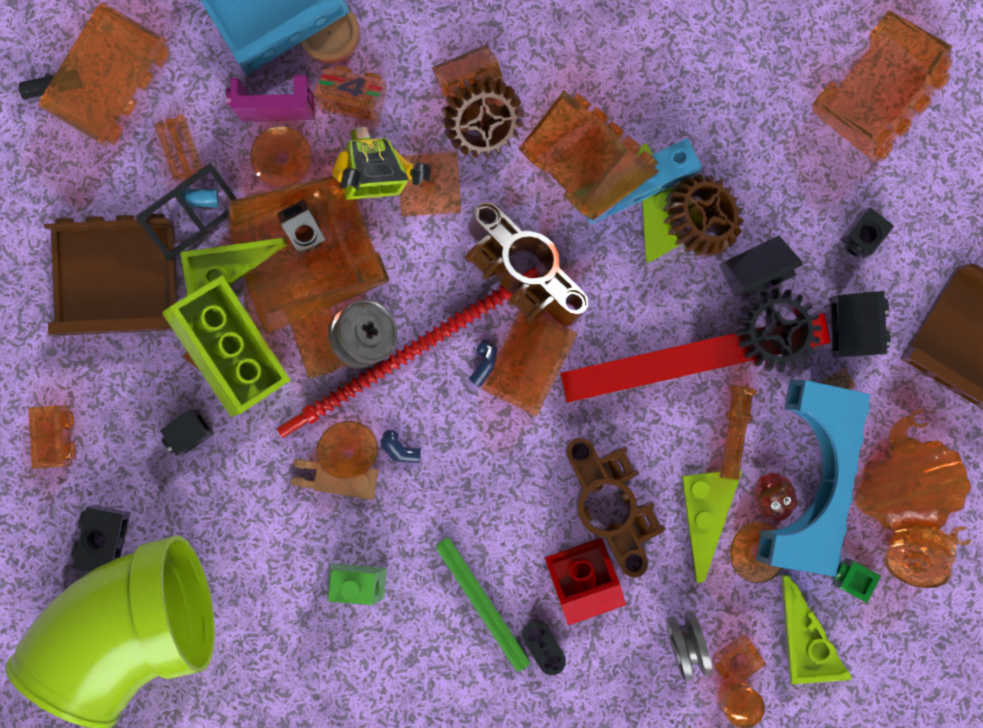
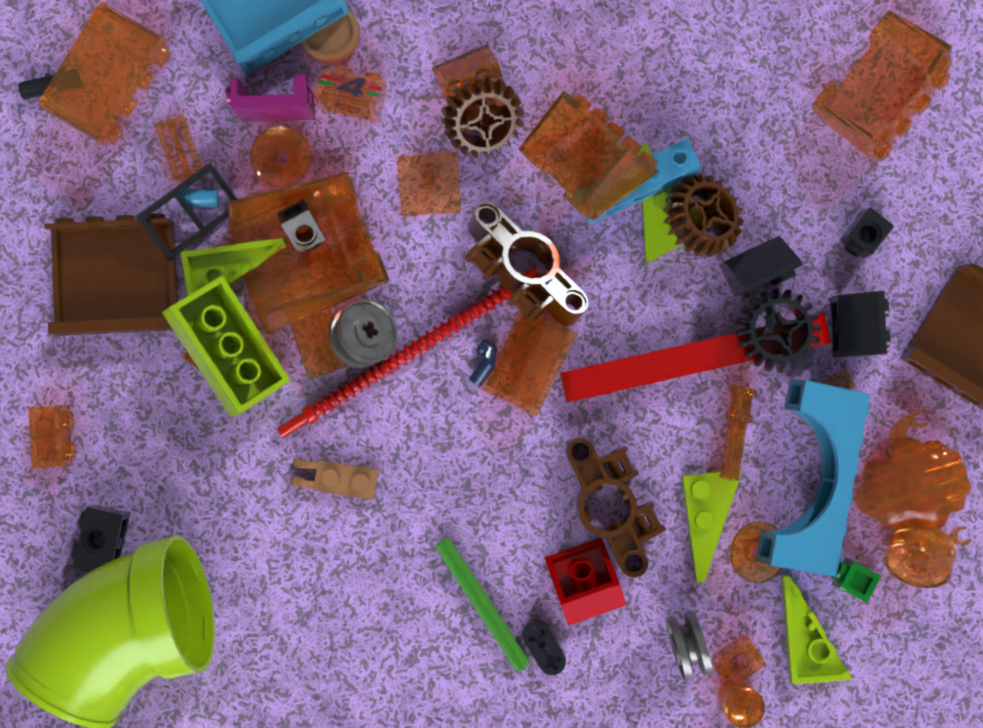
black brick [160,410,214,456] -> none
clear orange dish [317,421,378,479] -> none
bright green torso [327,563,387,605] -> none
torso [332,127,431,200] -> none
dark blue arm [380,430,421,463] -> none
clear red head [753,473,798,521] -> none

